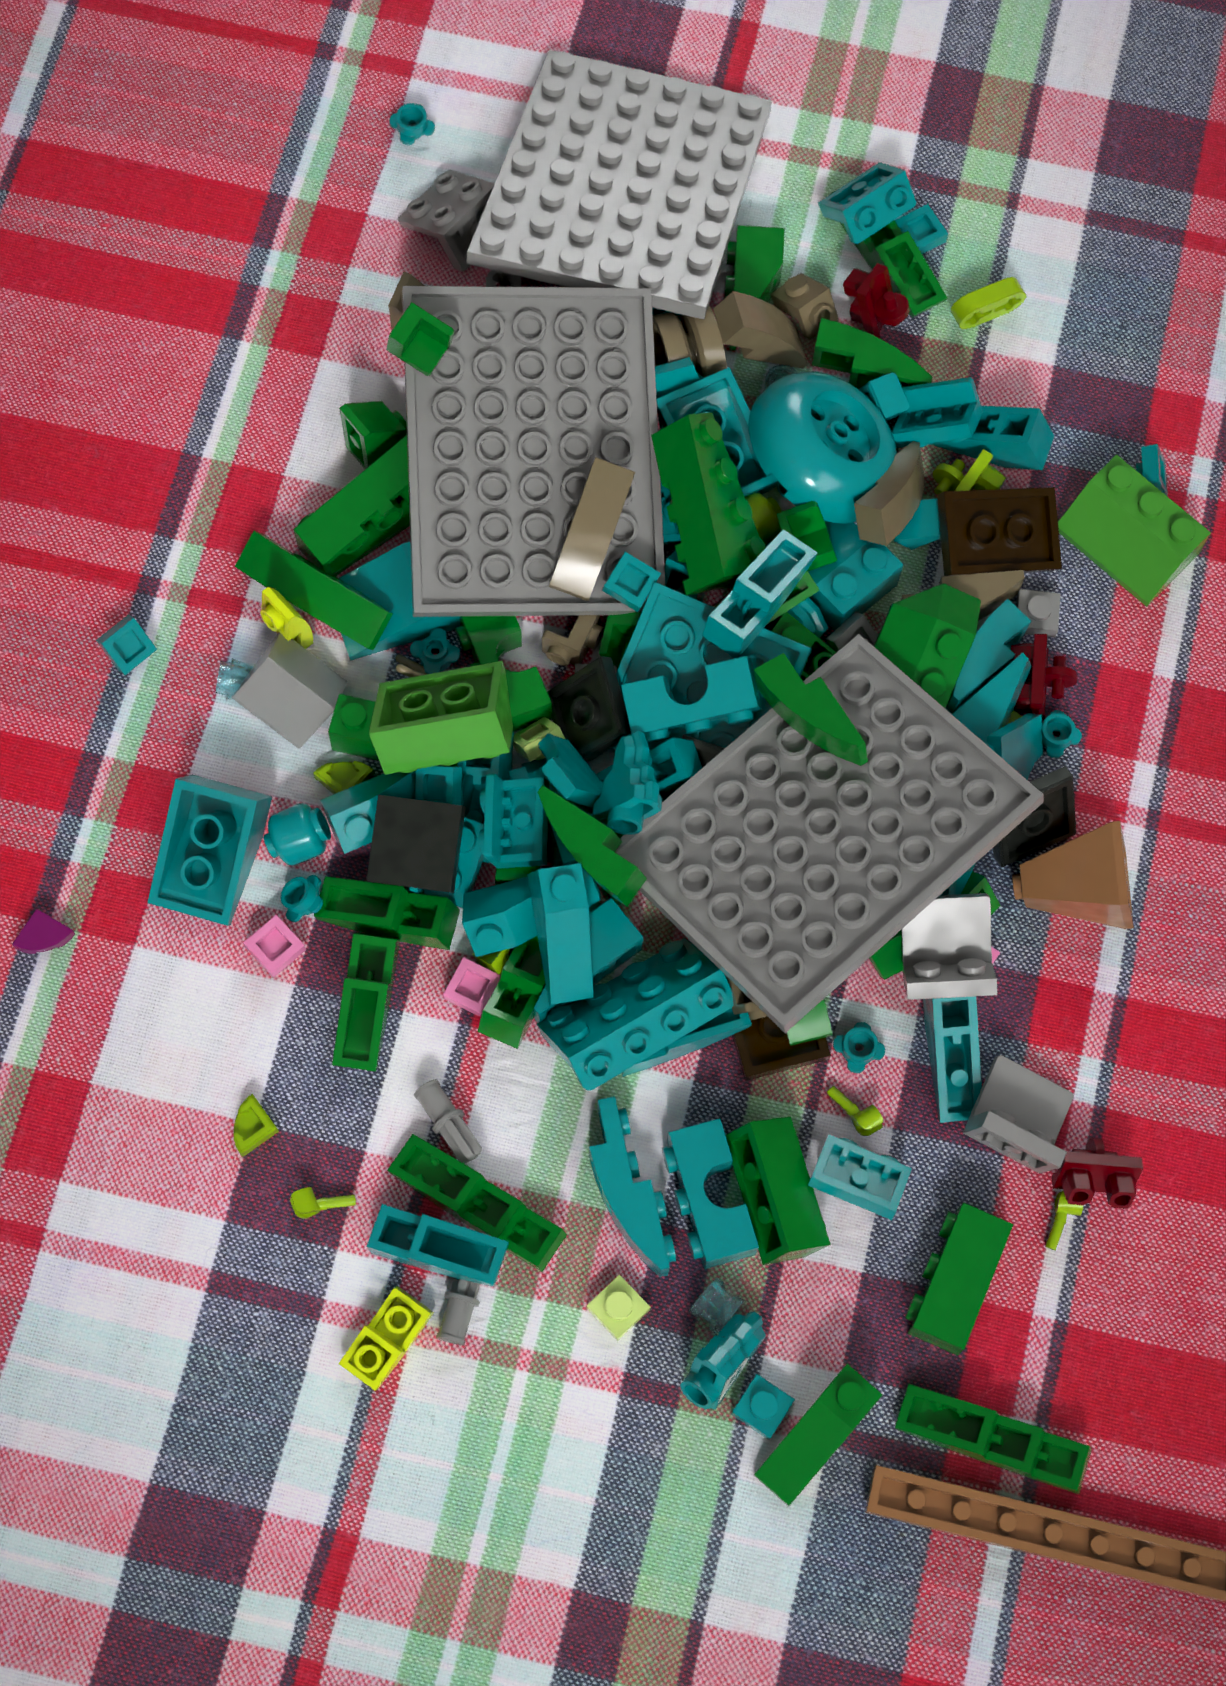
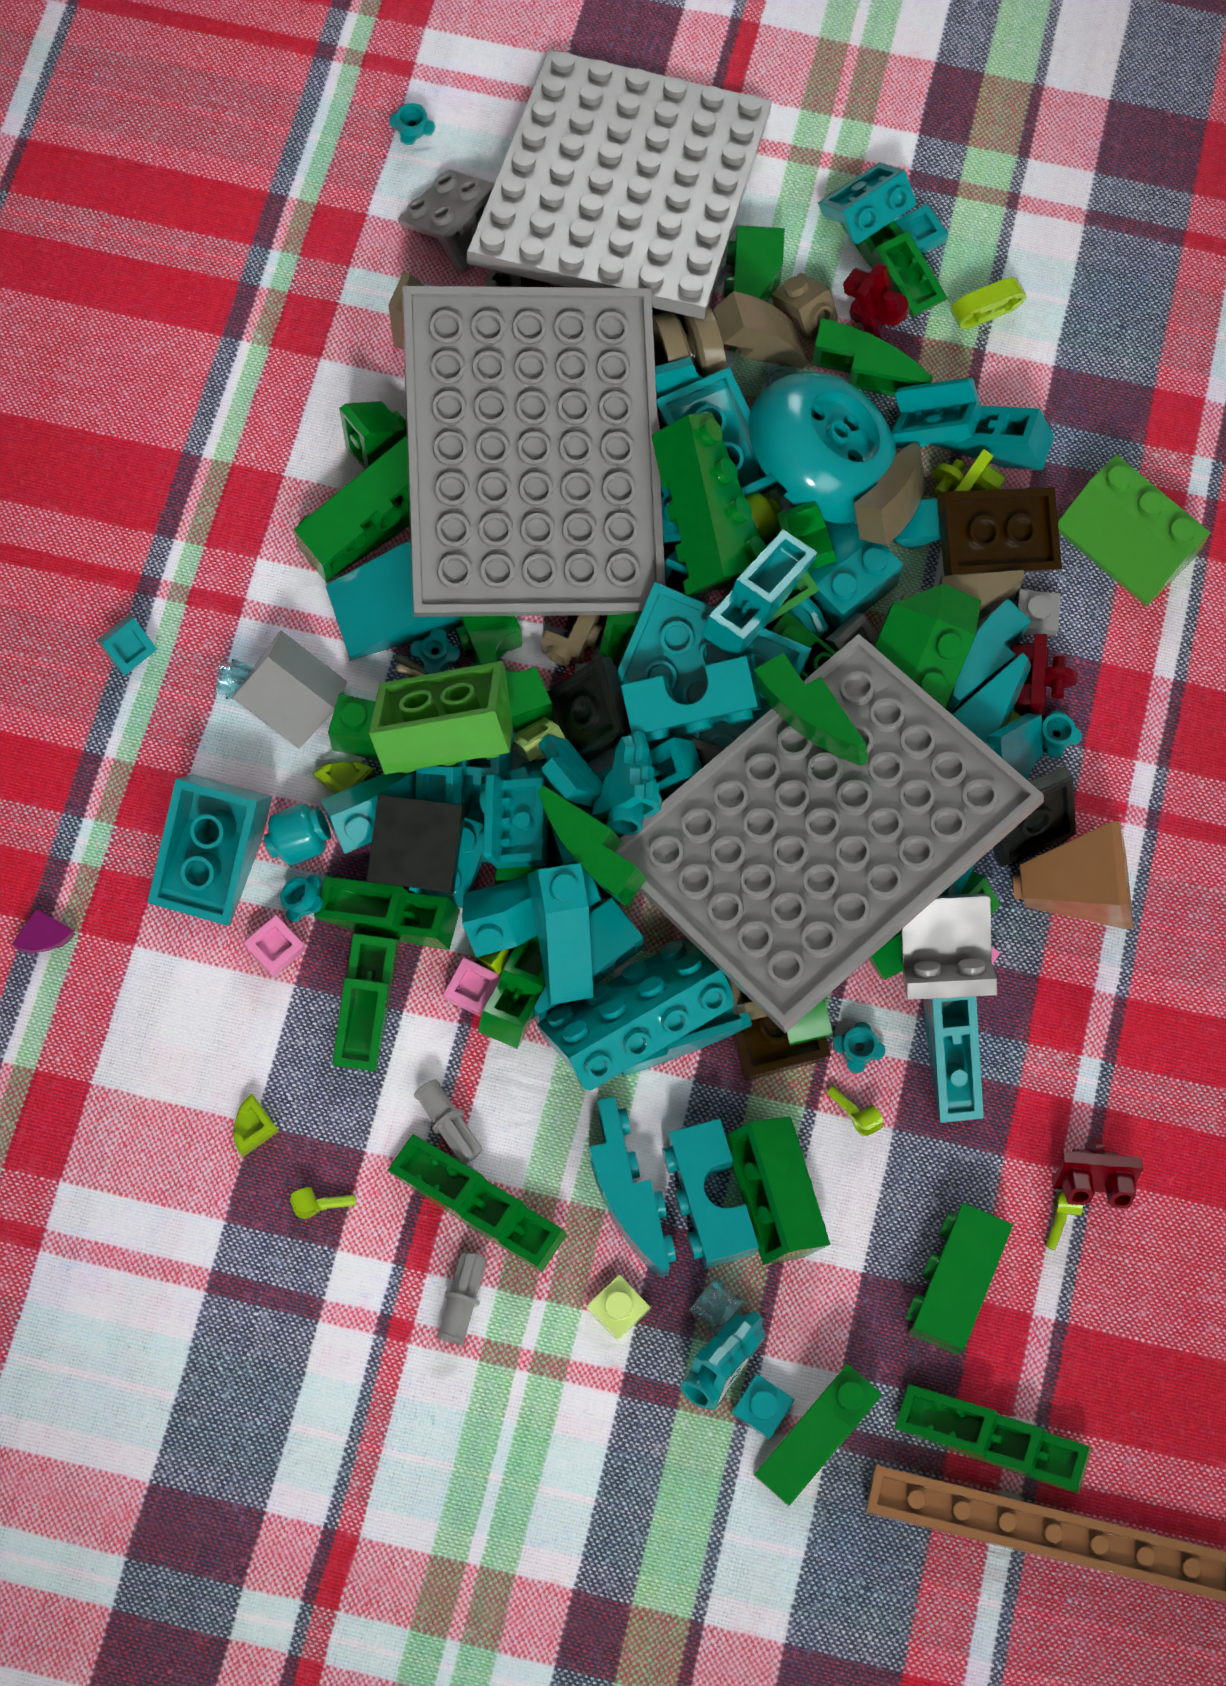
green slope [235,530,393,650] -> none
neon yellow slope [260,587,313,649] -> none
neon yellow slope [339,1286,434,1391] -> none
teal slope [366,1204,509,1287] -> none
green panel [386,302,454,376] -> none
dark tan slope [548,457,635,601] -> none
teal plate [602,551,661,612] -> none
teal bracket [808,1134,912,1220] -> none
teal slope [859,373,909,421] -> none
light grey bracket [963,1055,1074,1174] -> none
teal plate [1136,444,1168,497] -> none

